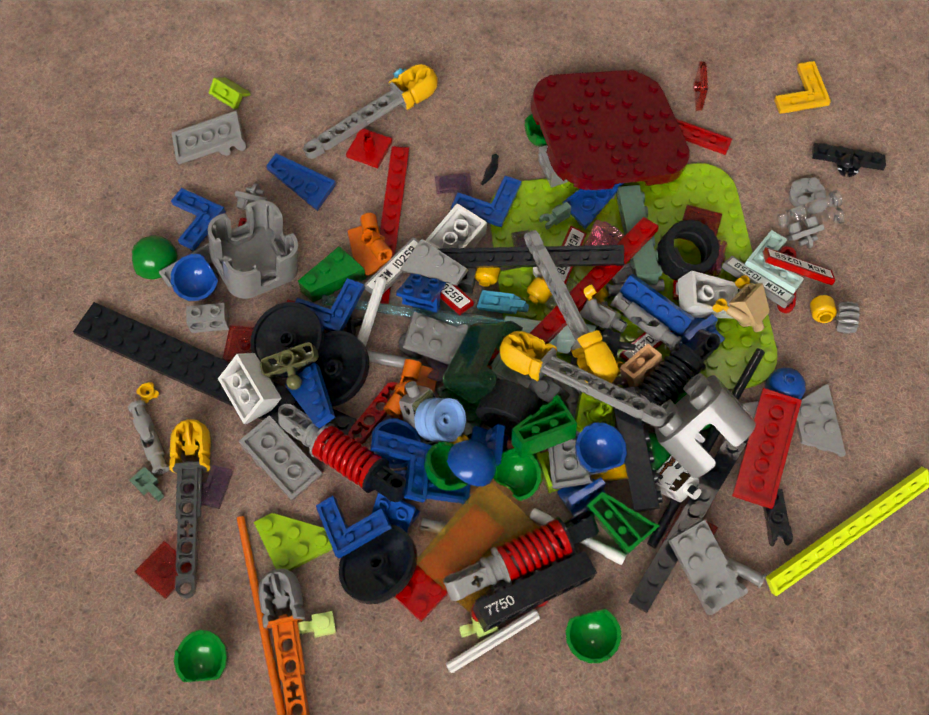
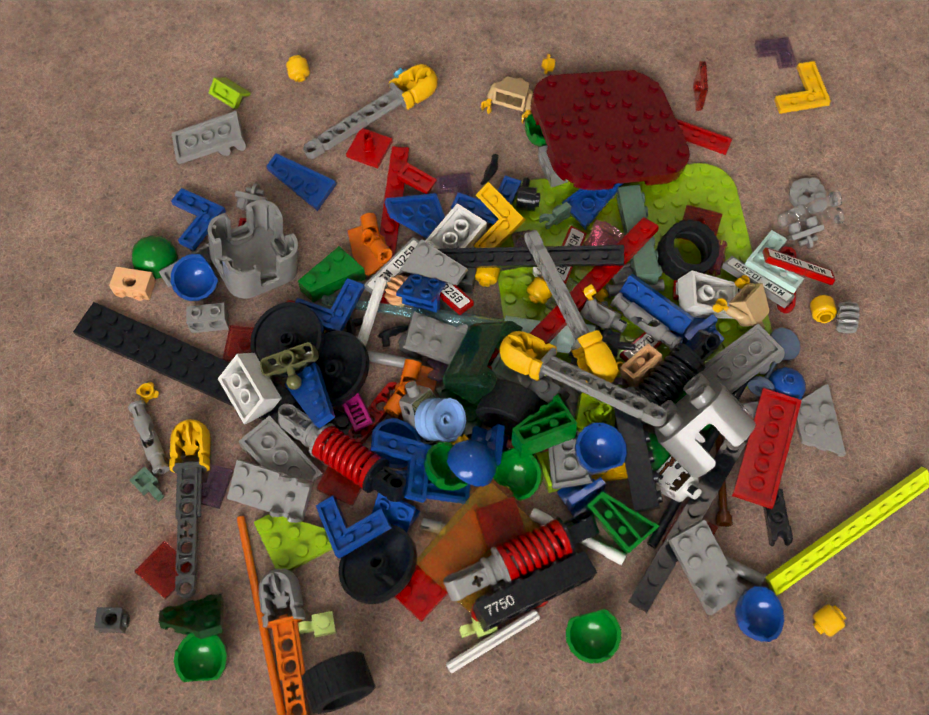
medium azure hinge [477,290,530,314] -> none
black plate [812,143,886,177] -> none
none -> dark grey brick [94,607,130,633]
none -> light nougat brick [109,267,156,301]
none -> dark green plate [158,594,224,639]
none -> light grey hinge [227,459,313,523]
none -> yellow head [286,55,310,82]
none -> black tyre [301,651,375,714]
none -> clear red plate [316,466,362,506]
none -> dark pink slope [342,392,373,432]
none -> black bar [378,325,409,347]
none -> blue plate [384,193,445,239]
none -> light nougat gear [384,275,408,307]
none -> red plate [397,163,437,194]
none -> yellow plate [473,182,526,248]
none -> clear red plate [475,496,526,549]
none -> tan torso [481,77,533,124]
none -> black piece [516,178,541,211]
none -> yellow plate [542,54,555,75]
none -> light grey hinge [699,324,785,393]
none -> reddish brown piece [715,434,733,527]
none -> blue cylinder [734,586,784,642]
none -> sand blue piece [748,328,800,397]
none -> plate [754,37,797,69]
none -> yellow head [812,604,846,637]

